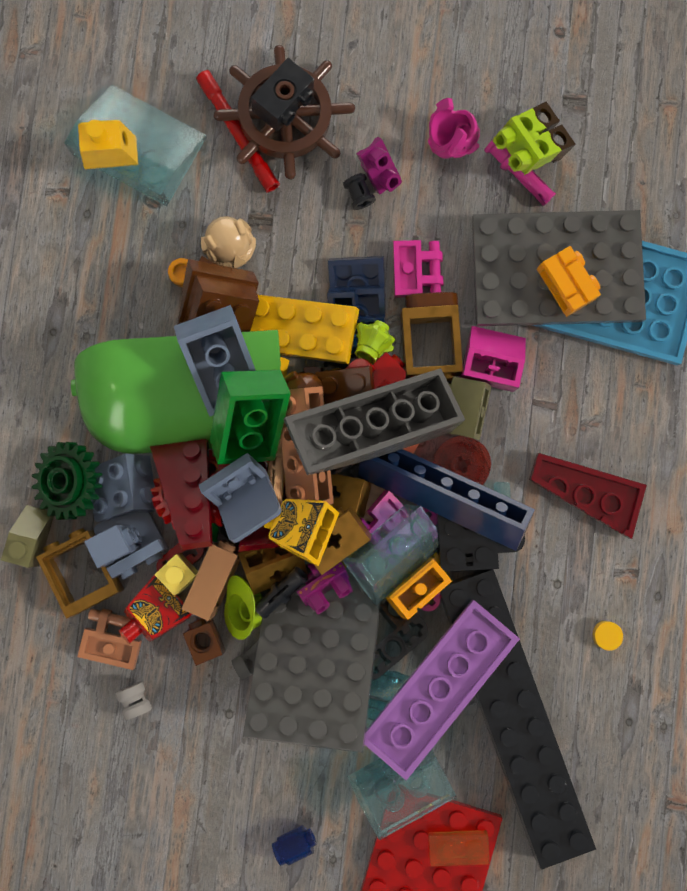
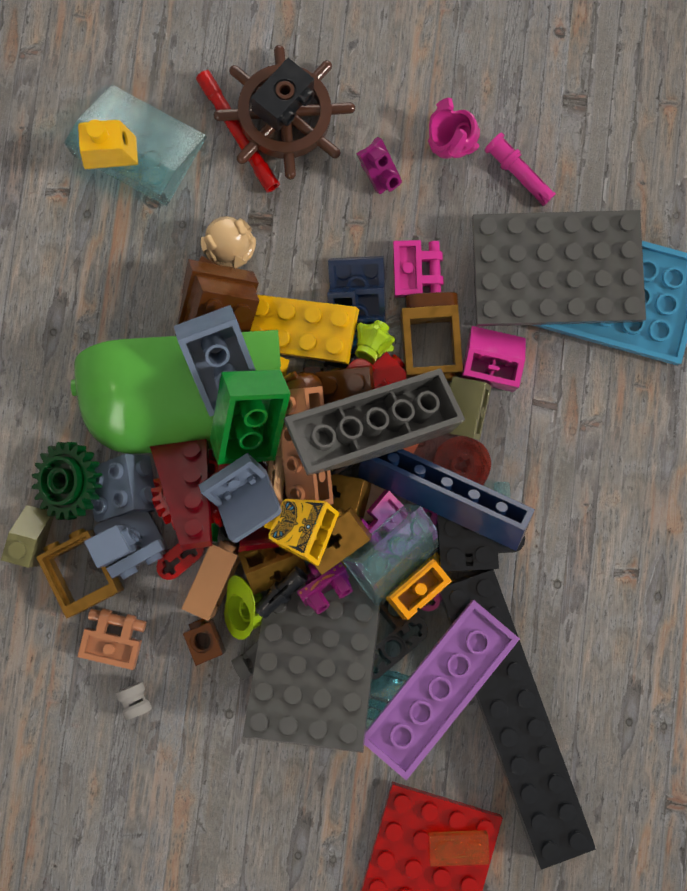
torso [118,575,192,644] -> none
light yellow brick [155,553,198,596] -> none
light orange tile [168,258,188,287] -> none
clear blue brick [272,825,317,866] -> none
black bush [343,173,376,210] -> none
clear light blue slope [347,749,457,840] -> none
lime hips [493,101,576,175] -> none
dark red wing [529,453,647,539] -> none
light orange brick [537,246,601,317] -> none
yellow tile [592,621,623,651] -> none

